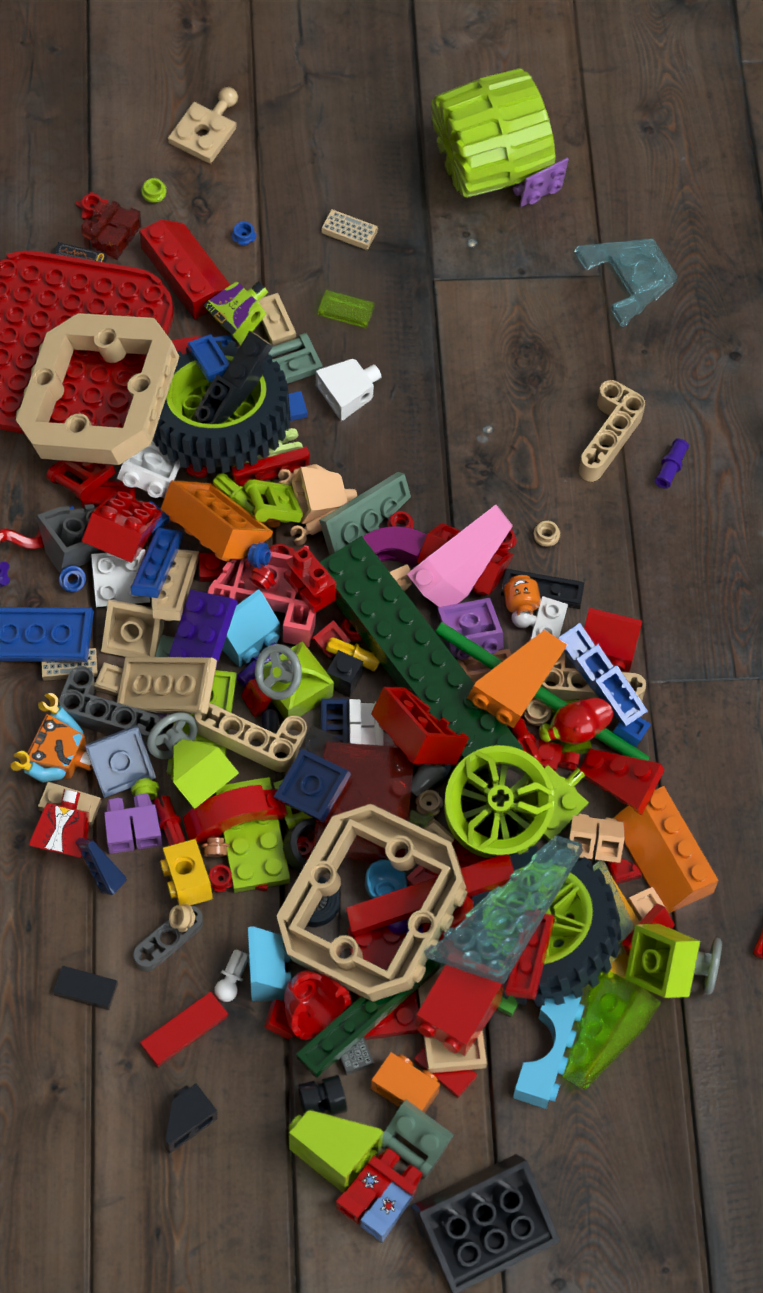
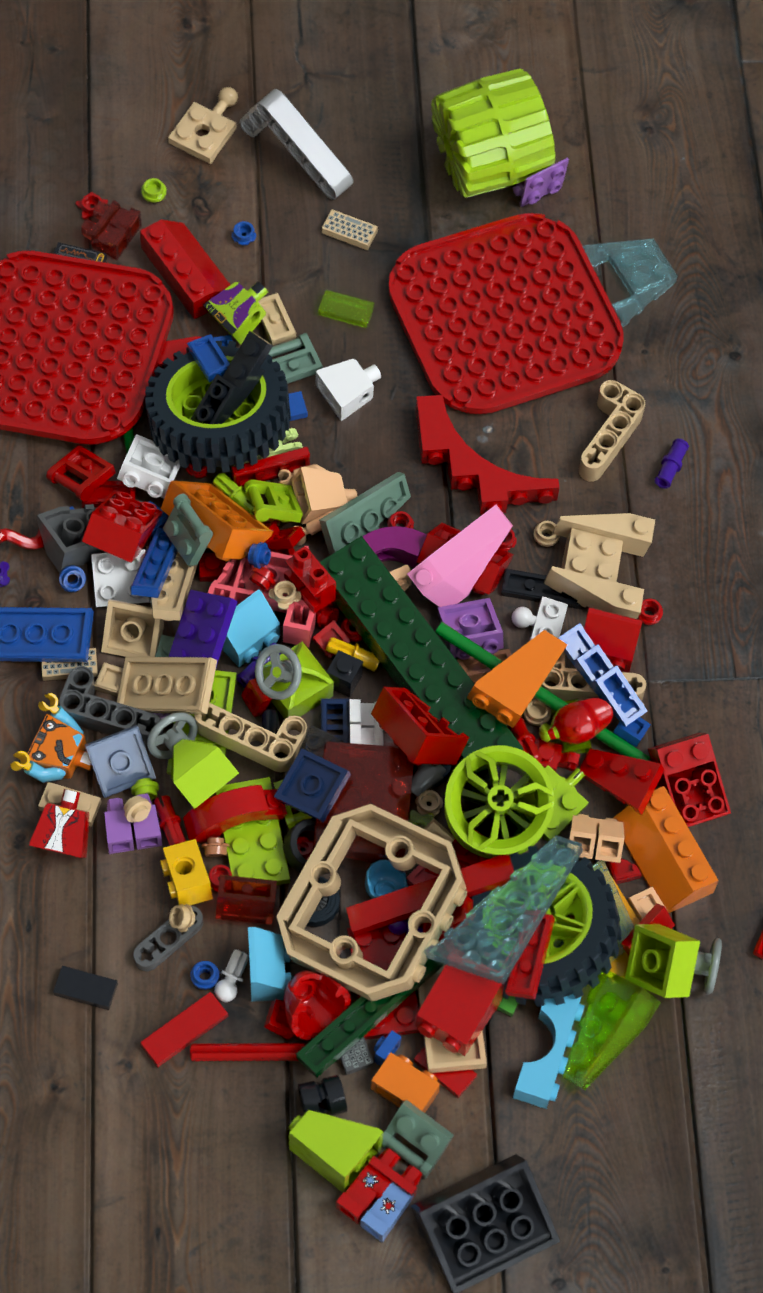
tan panel [16,313,180,465] -> none
dark blue slope [76,838,127,895] -> none
black slope [165,1083,218,1153] -> none
orange head [504,575,541,615] -> none
none -> tan plate [123,796,151,822]
none -> sand green plate [163,494,213,566]
none -> blue plate [190,961,219,990]
none -> red axle [190,1043,308,1061]
none -> clear red brick [215,875,277,925]
none -> beam [240,89,353,200]
none -> red slope [264,521,305,549]
none -> tan plate [269,581,301,610]
none -> red plate [315,604,339,628]
none -> blue plate [373,1031,401,1066]
none -> red plate [388,213,624,414]
none -> red arch [416,395,560,515]
none -> tan wedge [544,513,655,619]
none -> red plate [638,599,663,625]
none -> red slope [648,733,731,827]

